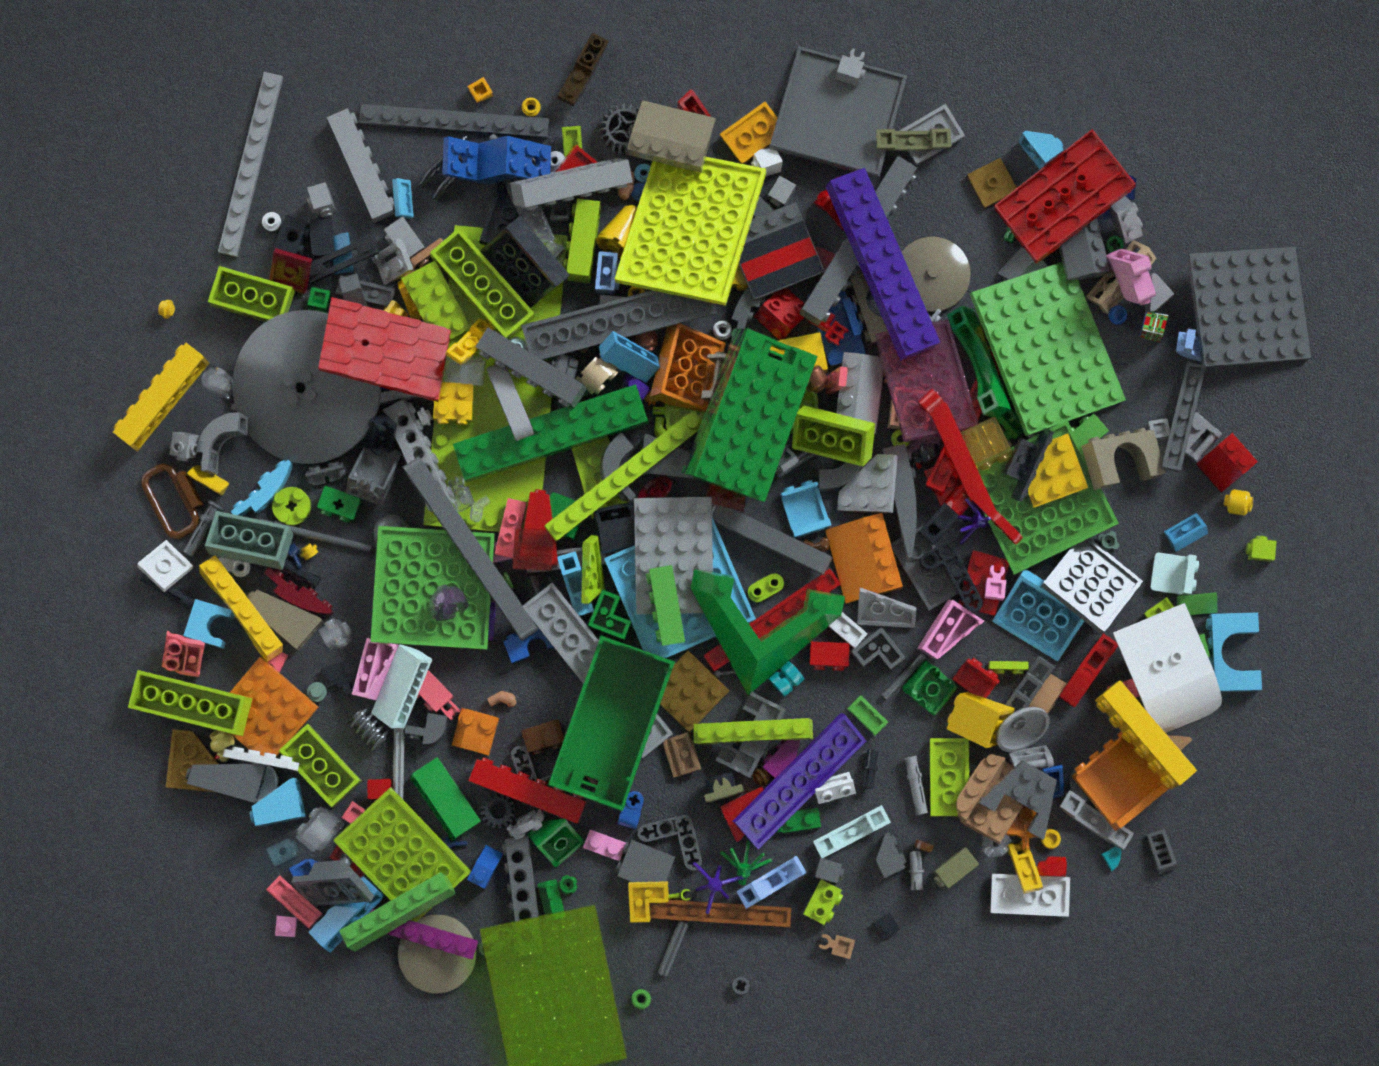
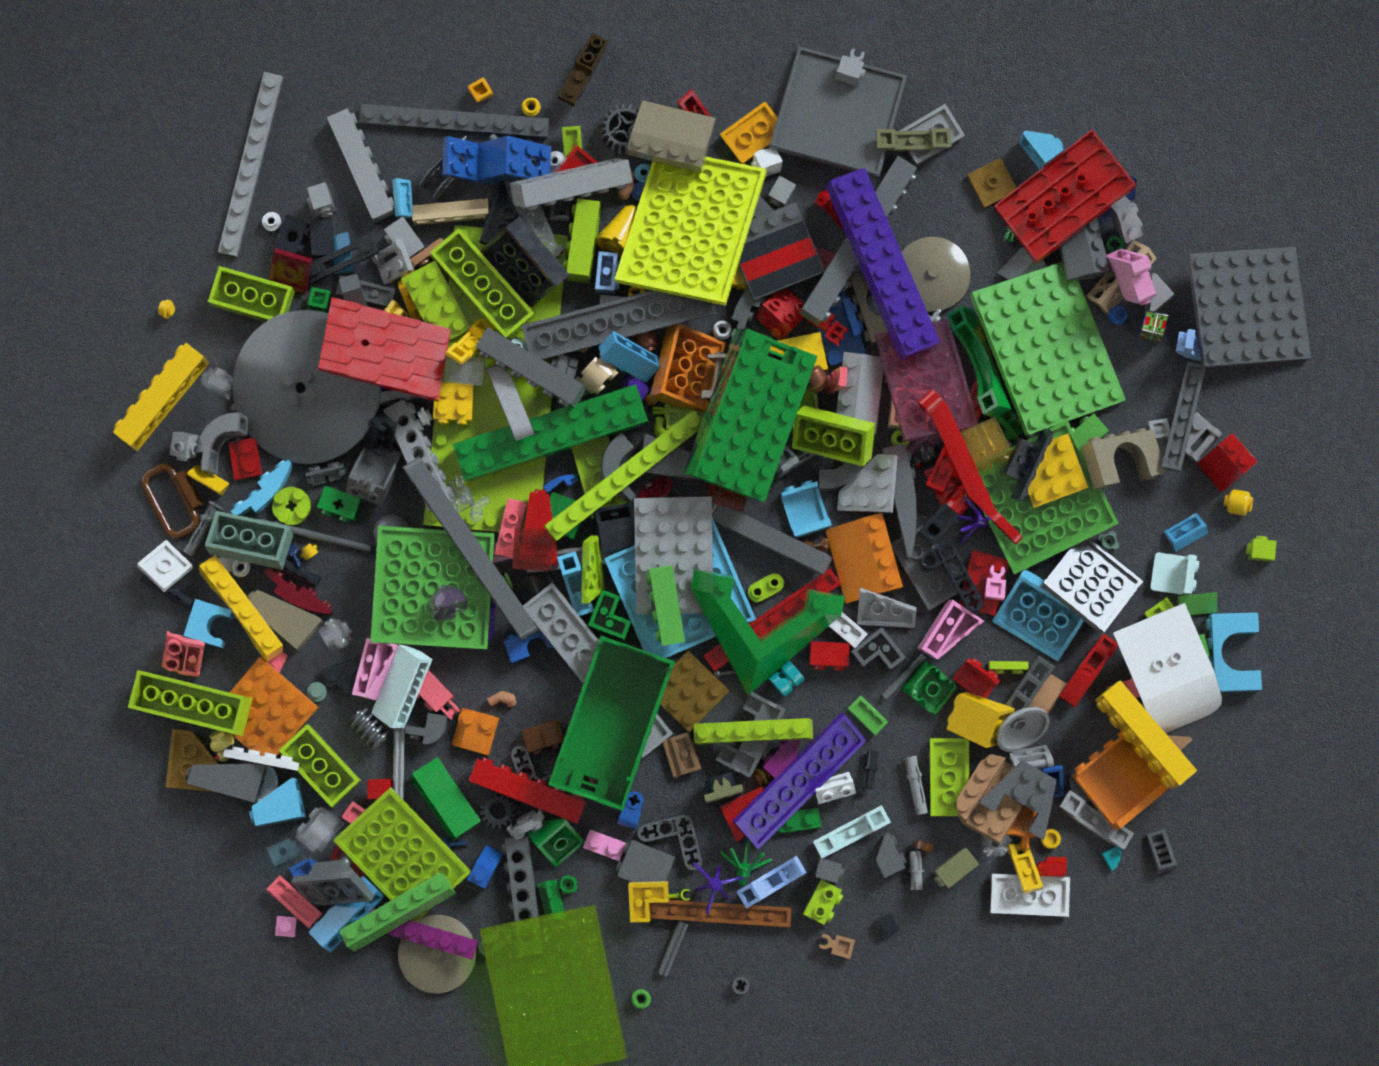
none -> red plate [228,438,263,480]
none -> tan fence [412,198,489,226]
none -> blue slope [543,474,580,494]

